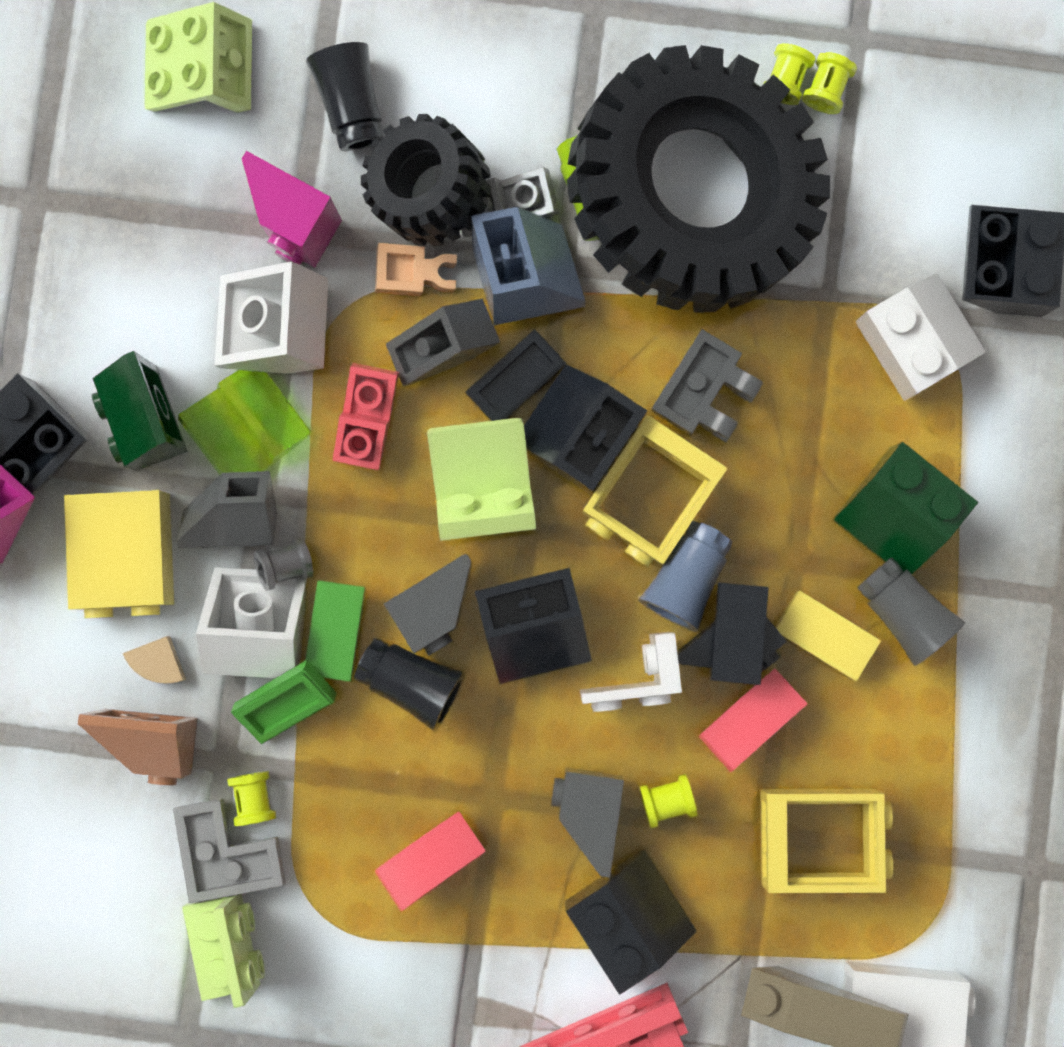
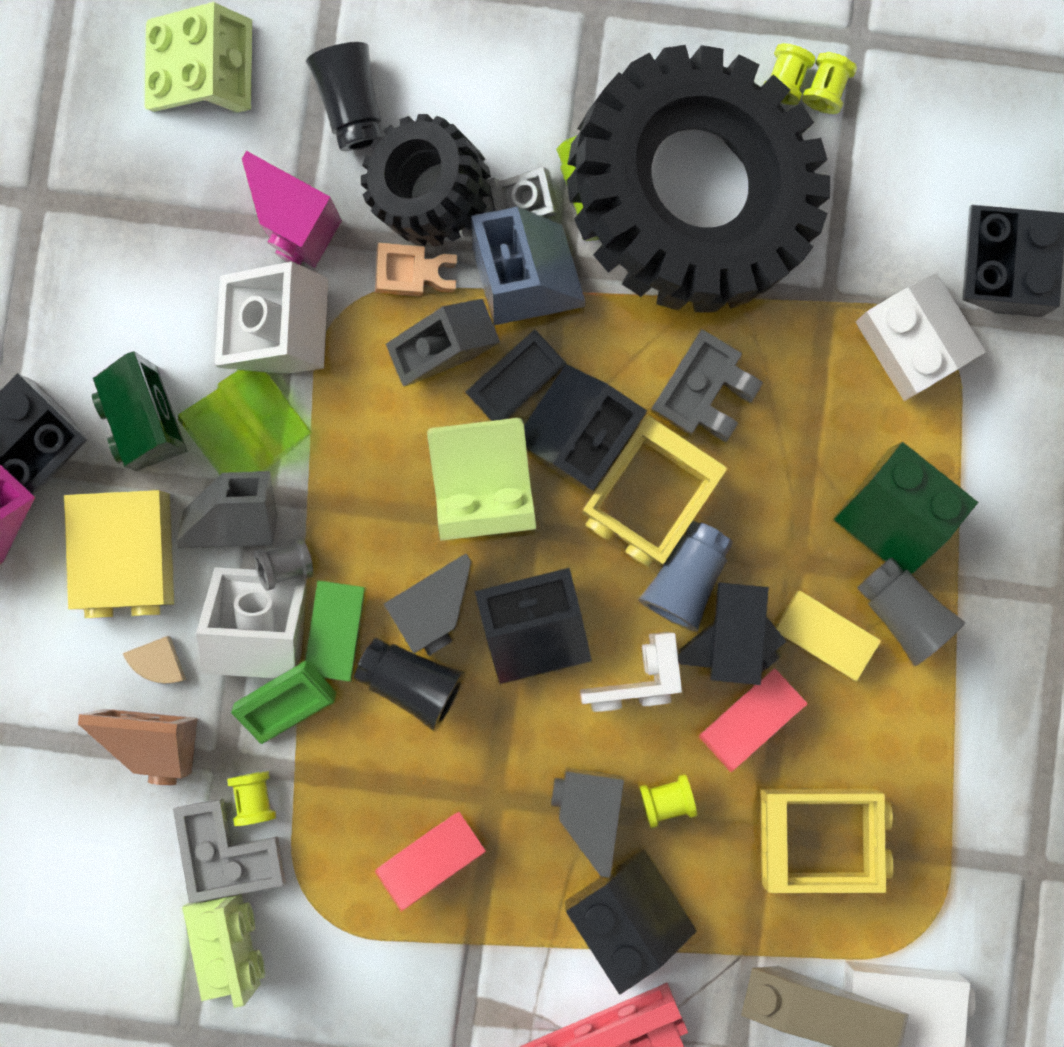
coral slope [332,363,399,470] -> none

